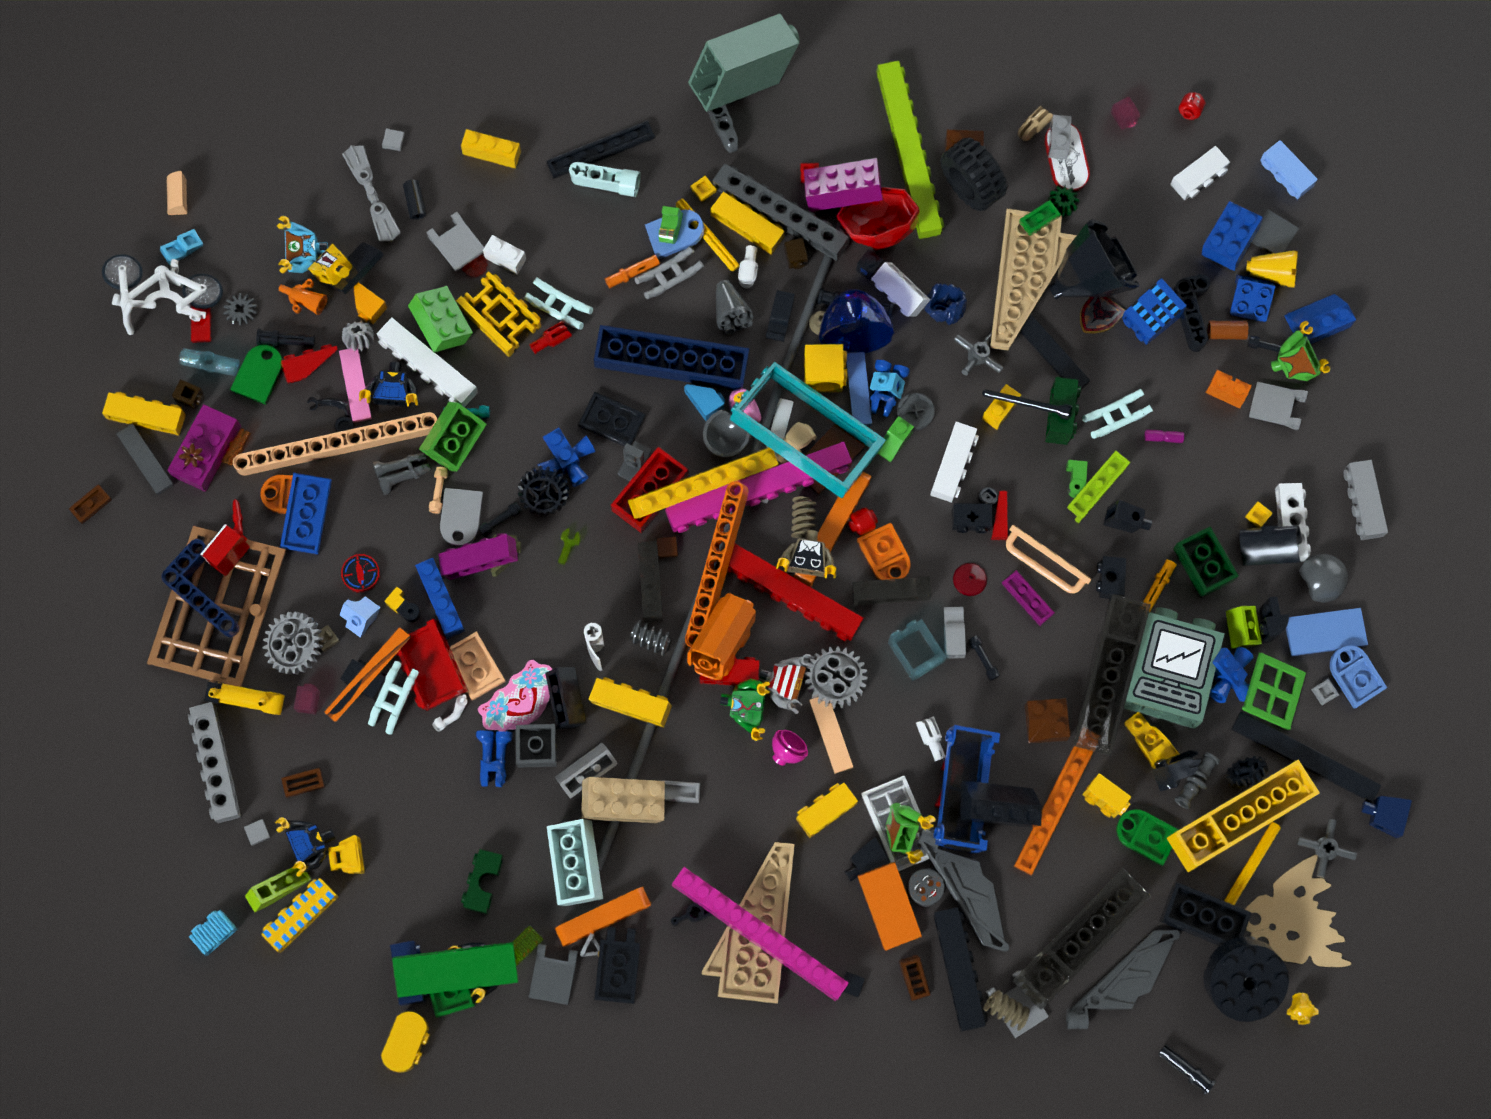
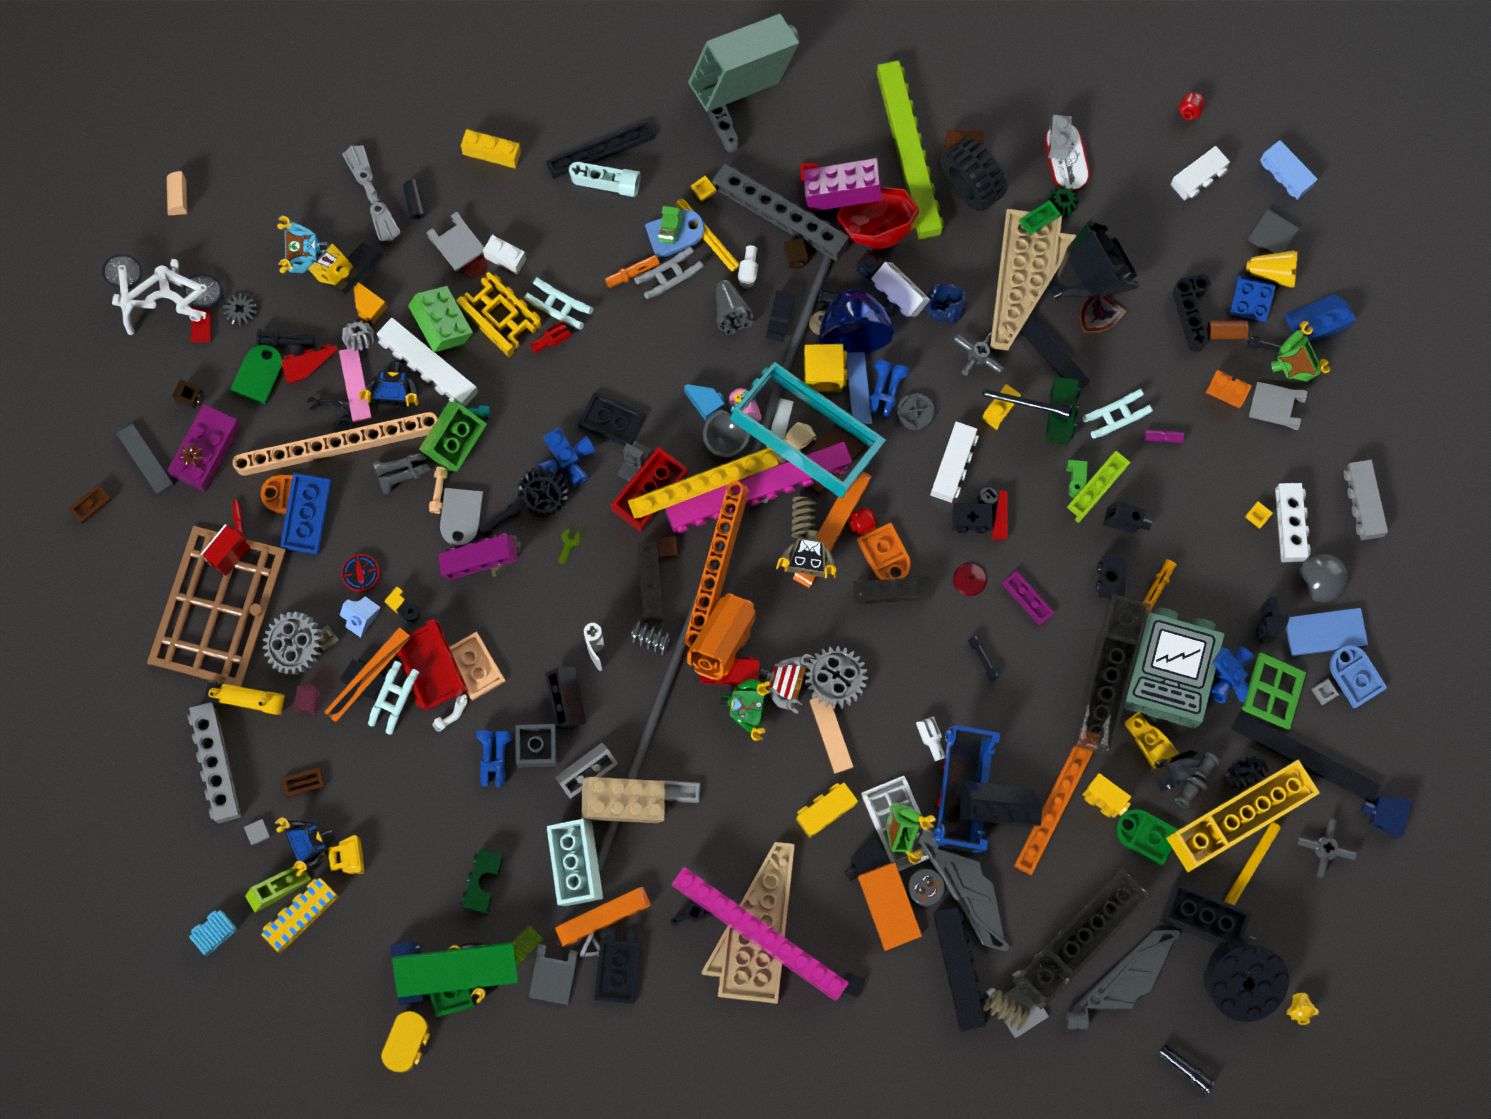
yellow brick [102,392,186,436] -> none
medium azure slope [160,229,203,265] -> none
dark blue beam [161,539,239,637] -> none
clear light blue piece [179,348,240,376] -> none
clear orange pin [221,428,251,467] -> none
orange piece [279,279,328,315] -> none
light grey tile [382,129,405,151] -> none
blue arch [415,558,465,639] -> none
sticker [478,660,552,731] -> none
yellow brick [589,677,672,728] -> none
dark blue brick [594,325,749,390] -> none
yellow brick [711,192,784,255] -> none
red brick [719,544,864,641] -> none
dark pink piece [772,730,808,766] -> none
medium azure bracket [870,372,905,398] -> none
bright green slope [878,416,914,462] -> none
clear light blue window [888,619,947,681] -> none
reddish brown slope [899,955,931,1001] -> none
light grey piece [944,607,966,658] -> none
light nougat piece [1006,525,1092,594] -> none
tan arm [1018,105,1053,141] -> none
reddish brown slope [1025,698,1070,743] -> none
clear pink brick [1111,97,1140,130] -> none
blue slope [1122,278,1187,345] -> none
dark green brick [1173,526,1239,598] -> none
blue brick [1202,201,1263,271] -> none
lime brick [1225,606,1262,649] -> none
black panel [1240,525,1301,566] -> none
tan piece [1245,855,1351,967] -> none

